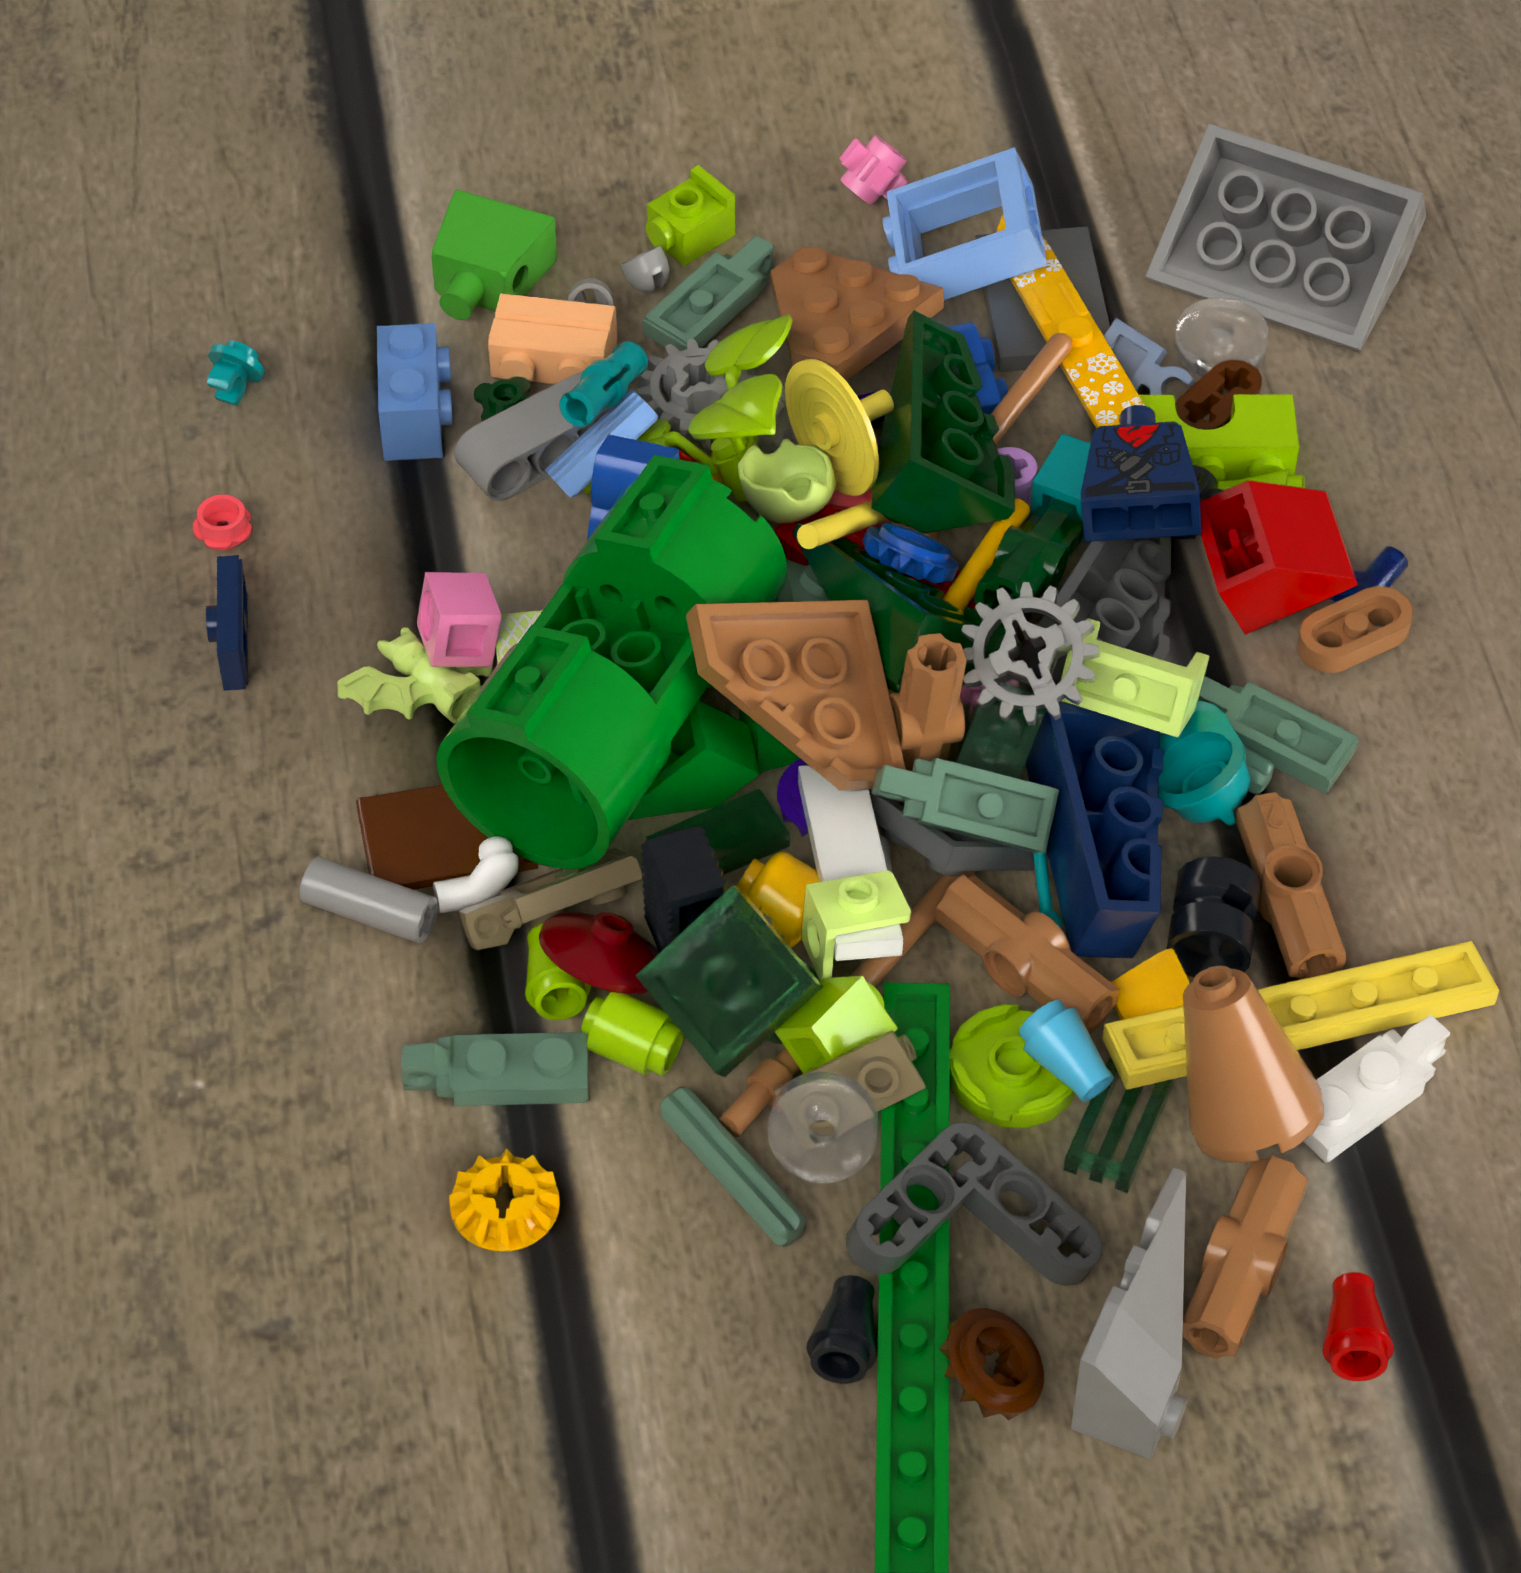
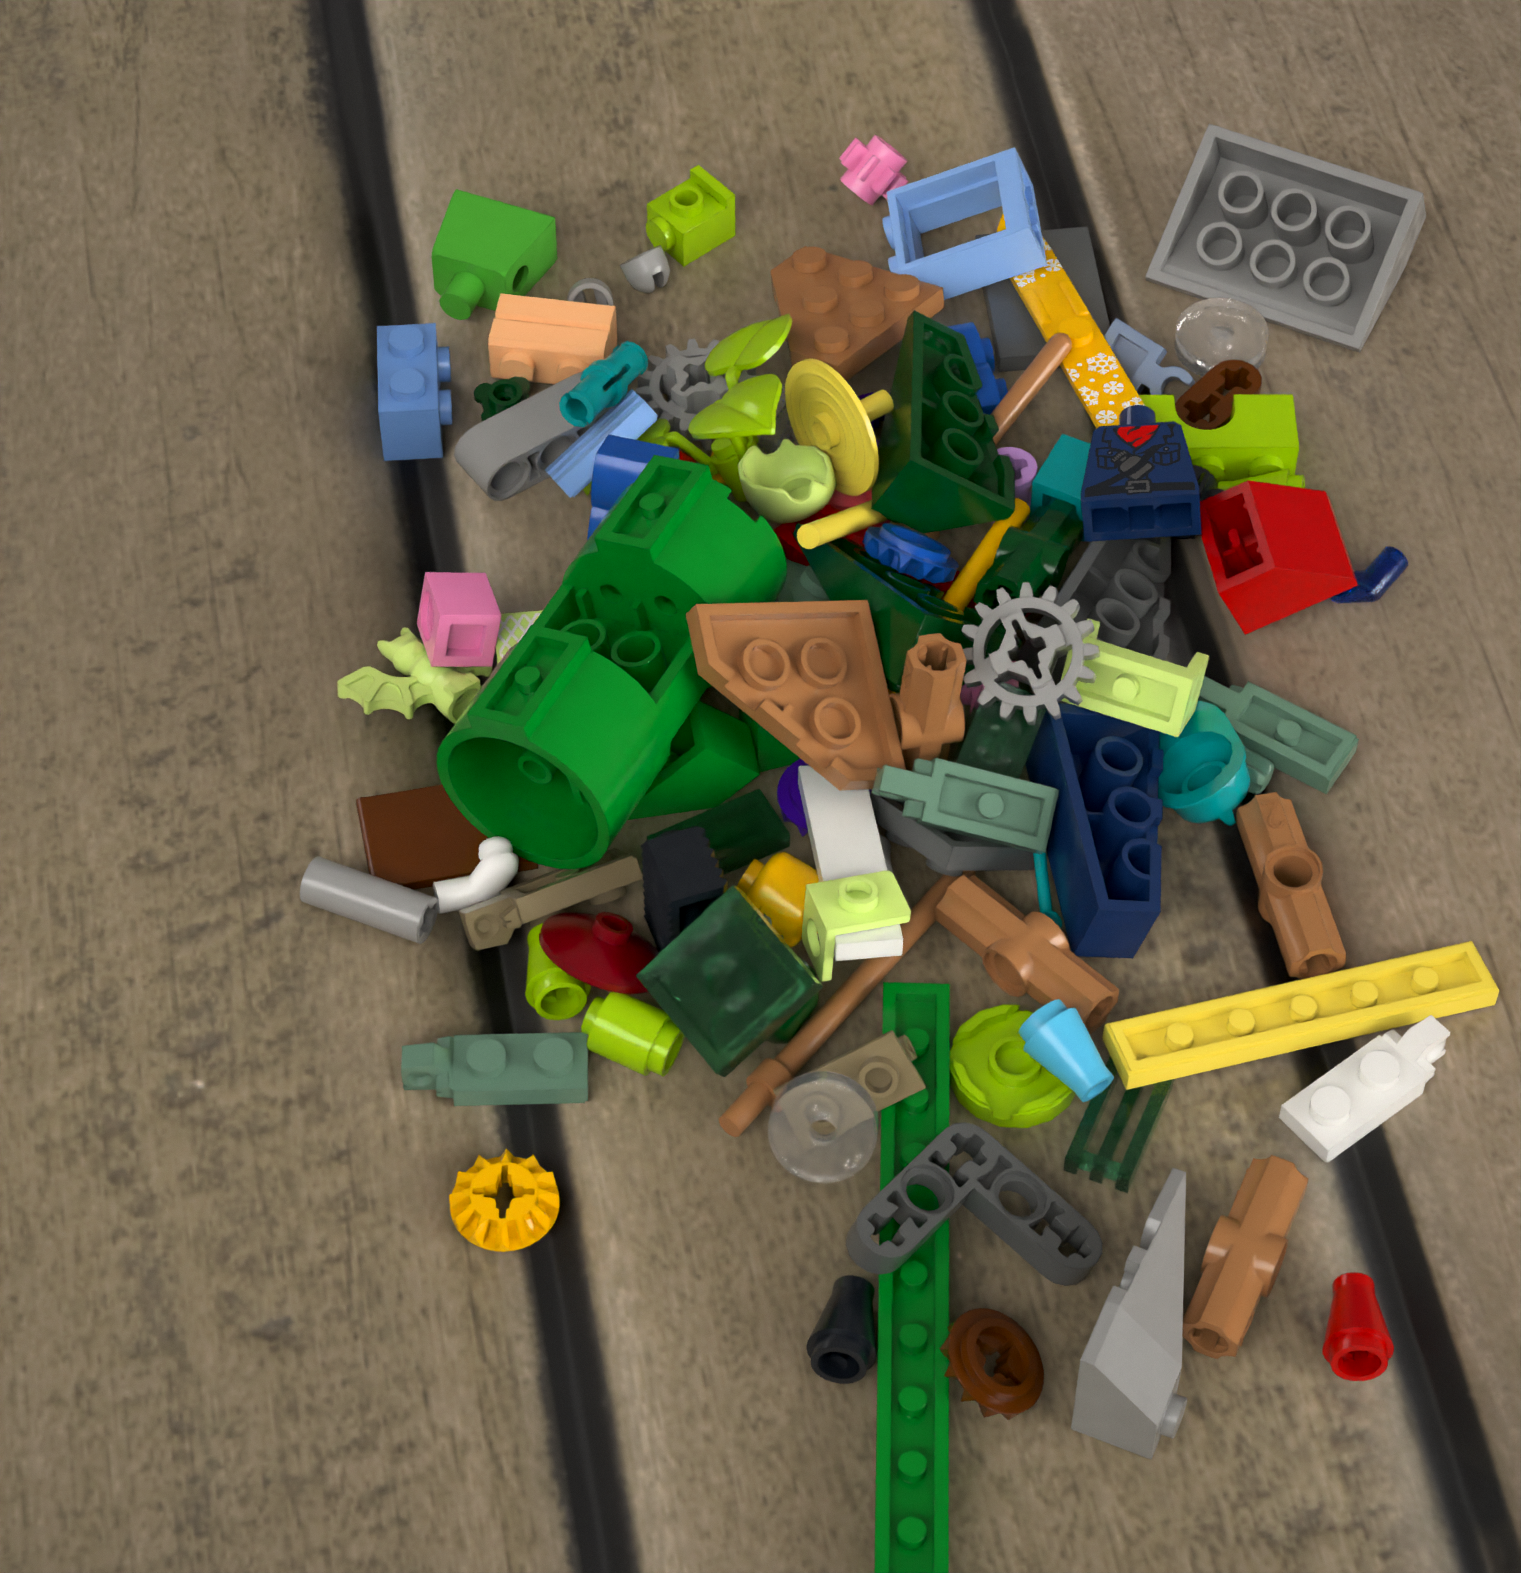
coral plate [193,494,252,550] -> none
dark blue plate [206,555,248,691] -> none
teal plate [207,340,265,406] -> none
sand green hinge [642,235,775,351] -> none
sand green axle [660,1087,806,1247] -> none
lime brick [773,976,898,1074] -> none
yellow slope [1111,948,1190,1020] -> none
black wheel [1167,856,1261,978] -> none
medium nougat cone [1183,966,1324,1163] -> none
medium nougat plate [1297,586,1413,673] -> none

